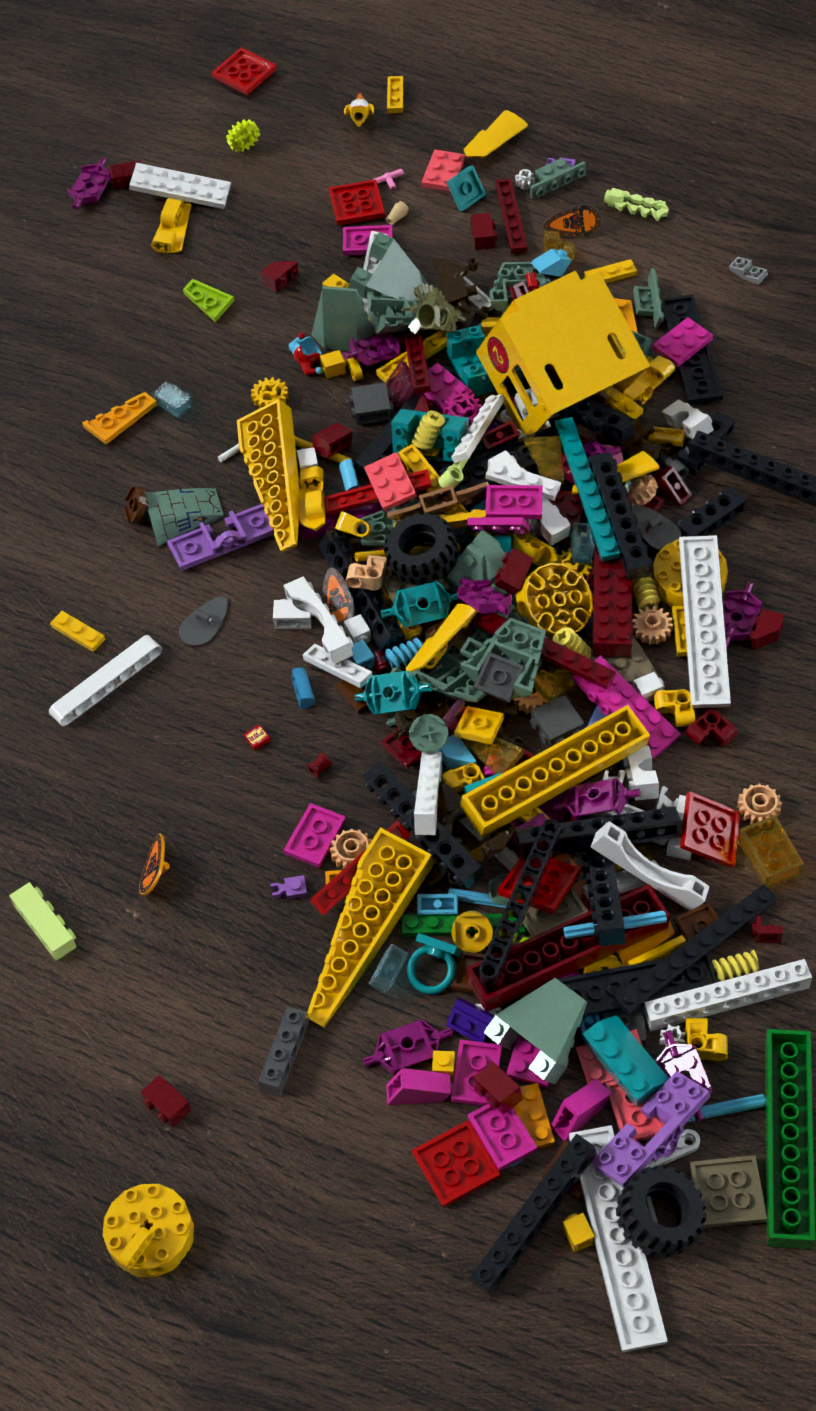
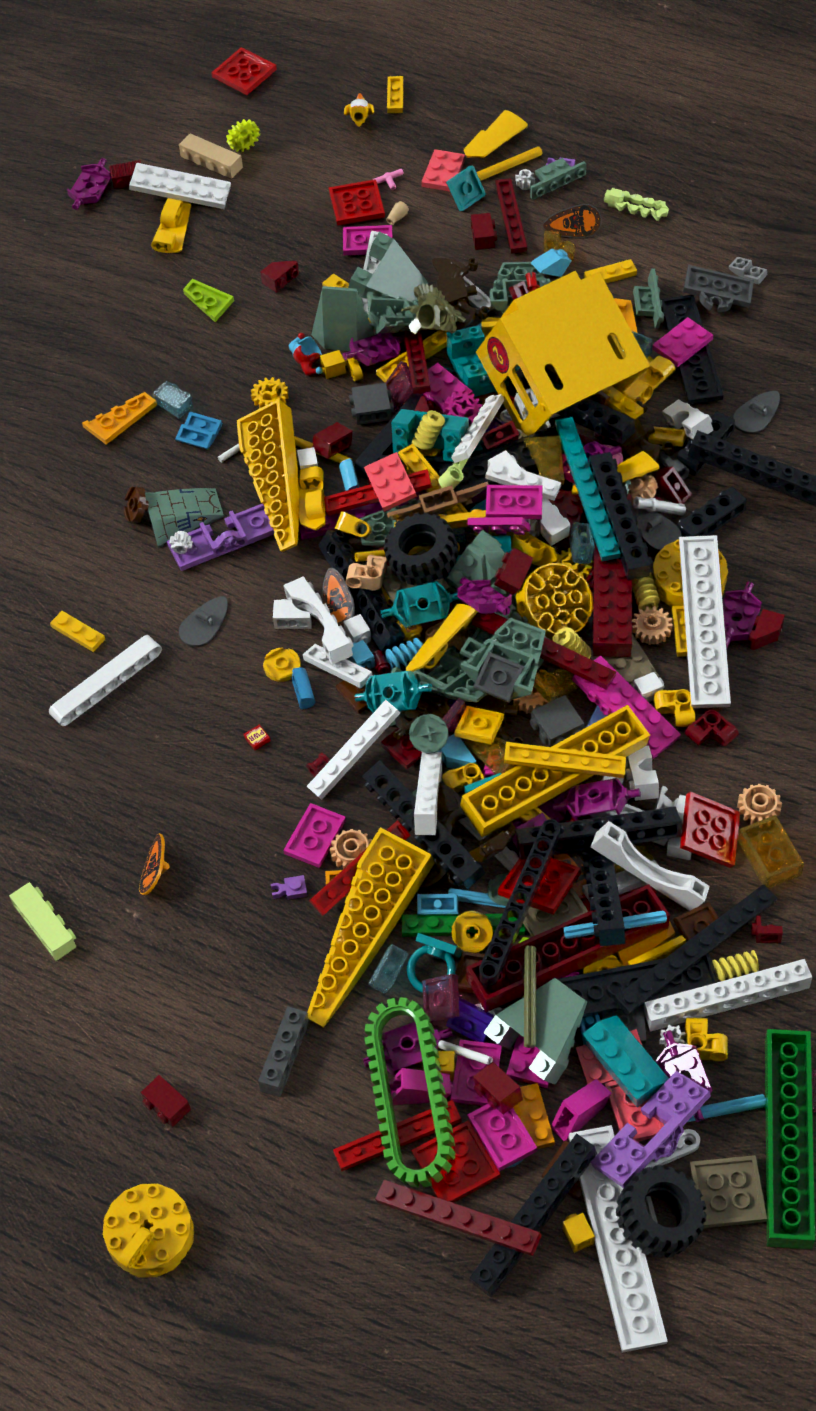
none -> white gear [169,531,193,554]
none -> dark azure slope [175,412,223,450]
none -> tan brick [179,133,243,179]
none -> yellow tile [263,647,301,682]
none -> white plate [307,700,400,800]
none -> red plate [333,1100,461,1172]
none -> bright green piece [364,997,455,1188]
none -> dark red plate [375,1180,542,1256]
none -> clear pink tile [423,974,463,1023]
none -> white piece [438,1040,493,1065]
none -> yellow axle [477,147,542,181]
none -> yellow plate [504,742,626,778]
none -> olive axle [524,946,536,1048]
none -> white pin [633,496,686,516]
none -> dark grey plate [683,265,754,312]
none -> dark grey shield [733,391,780,434]

